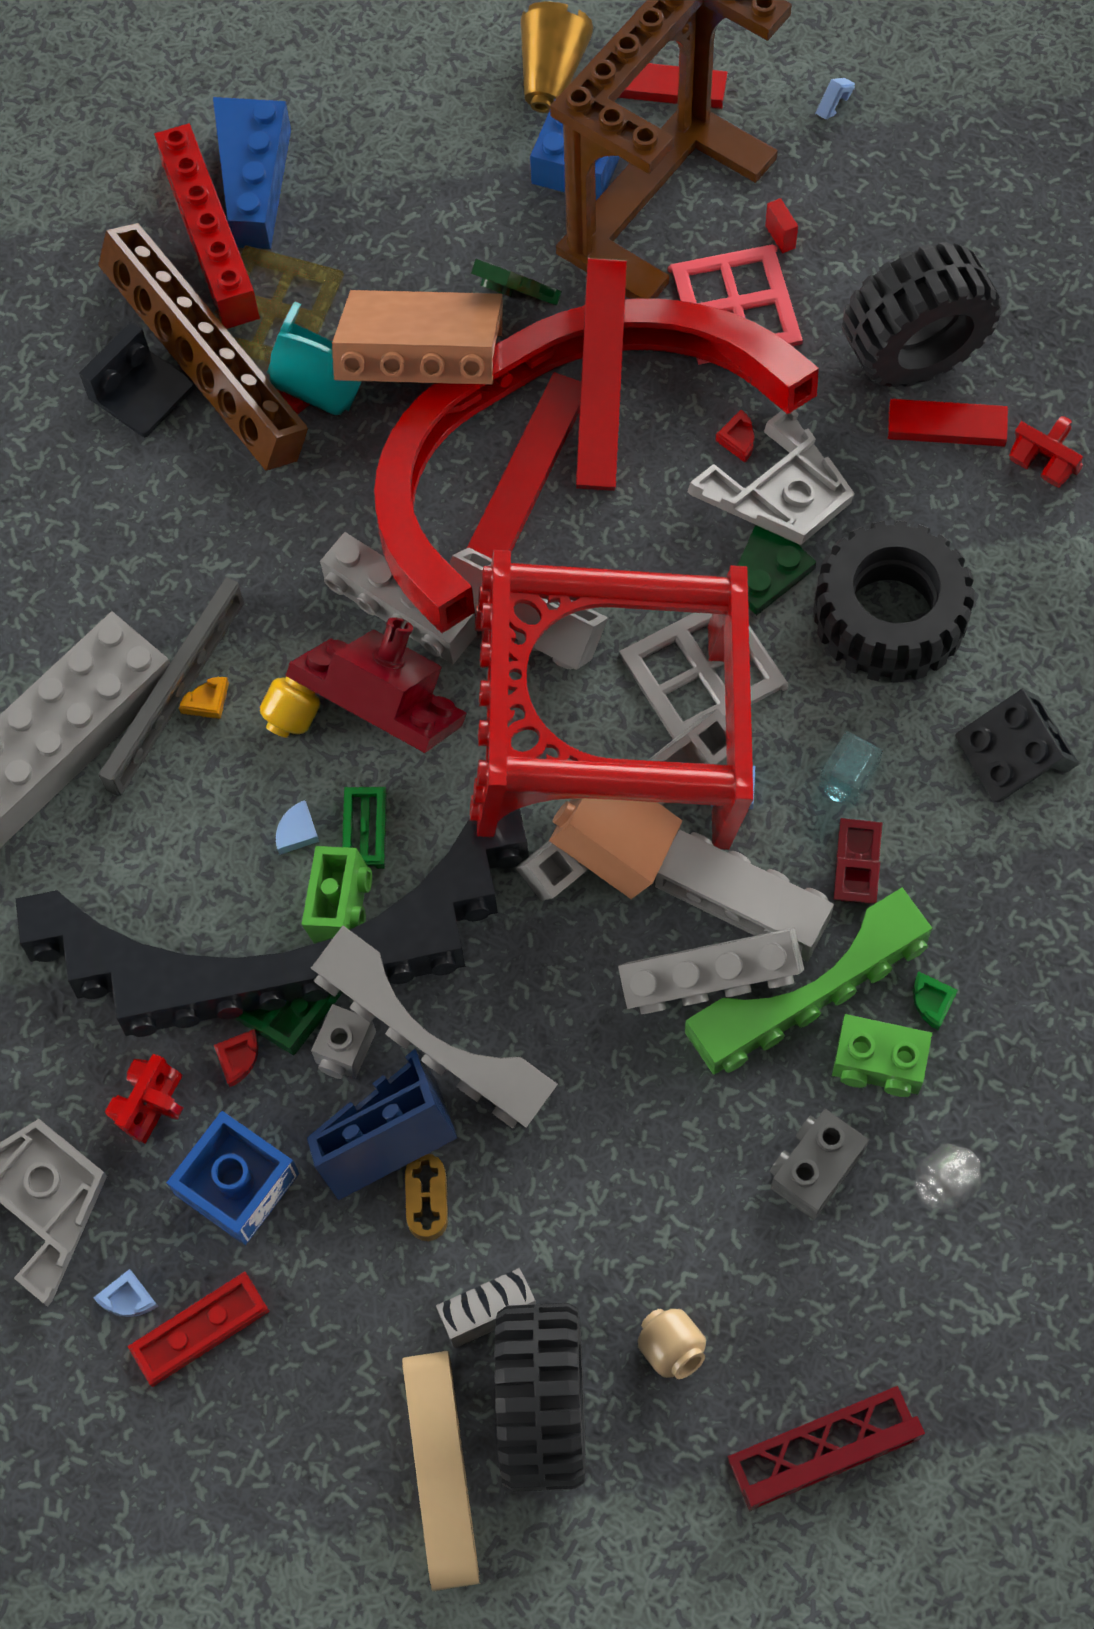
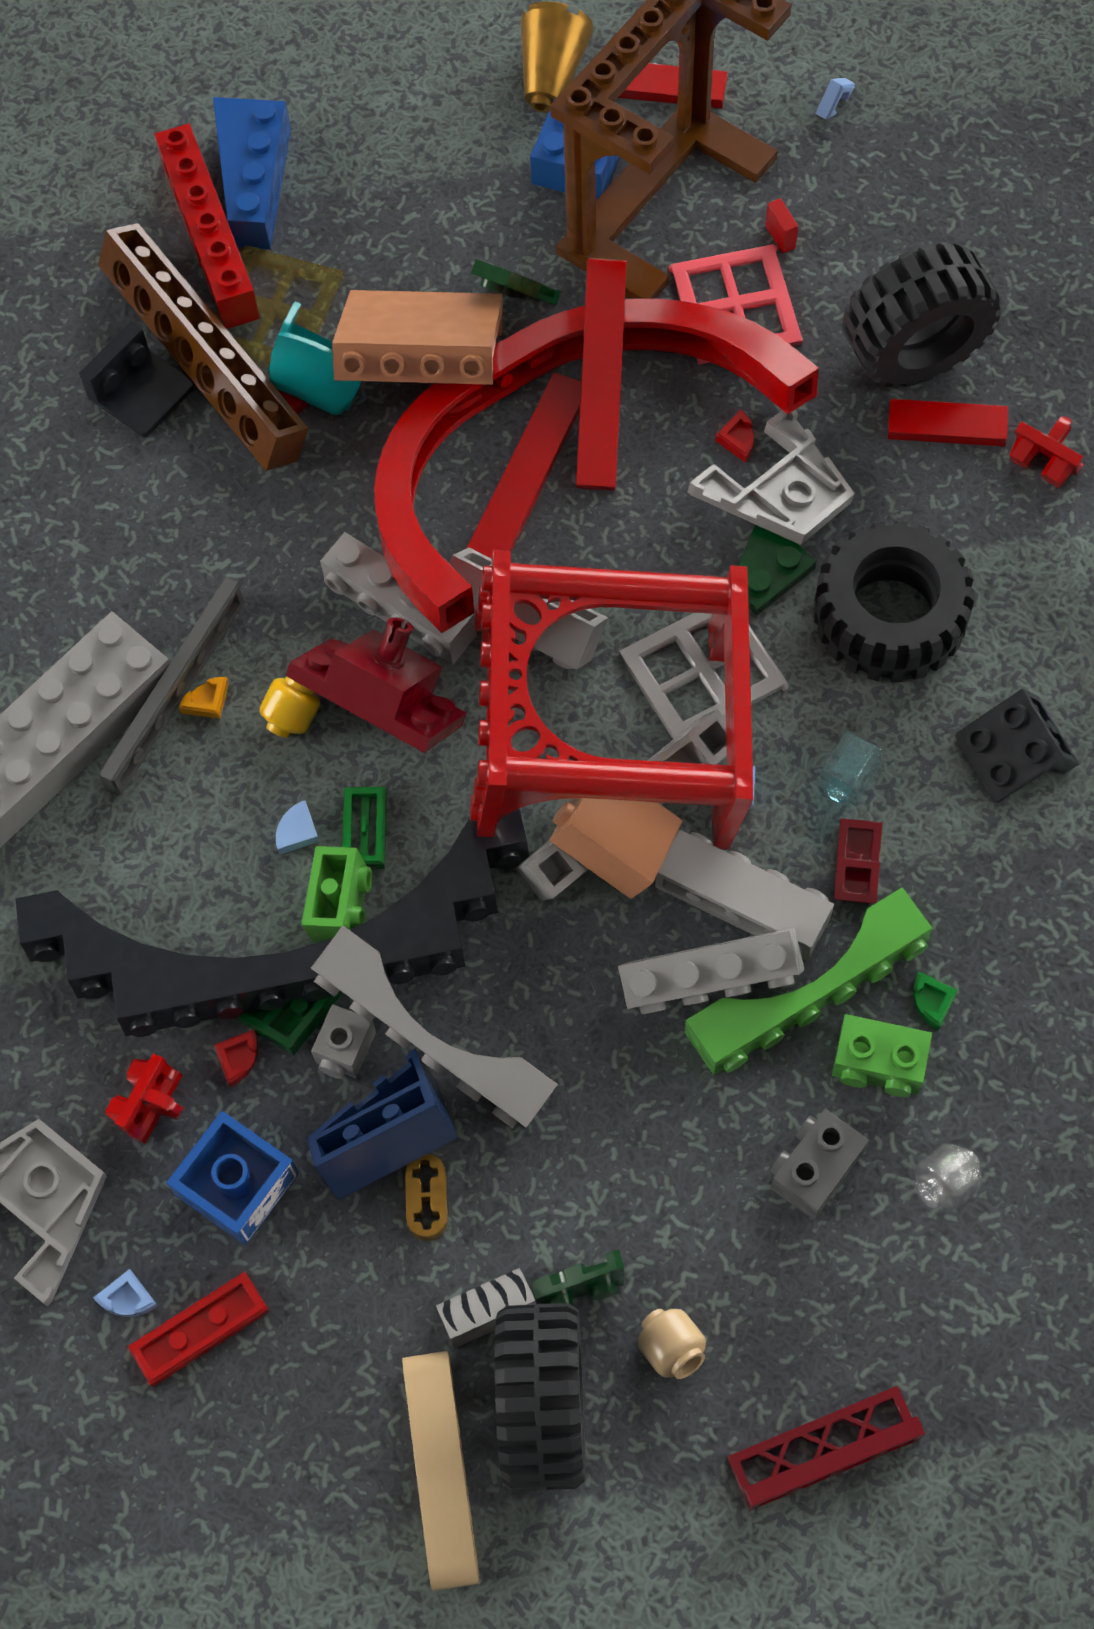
none -> dark green wing [531,1250,624,1305]

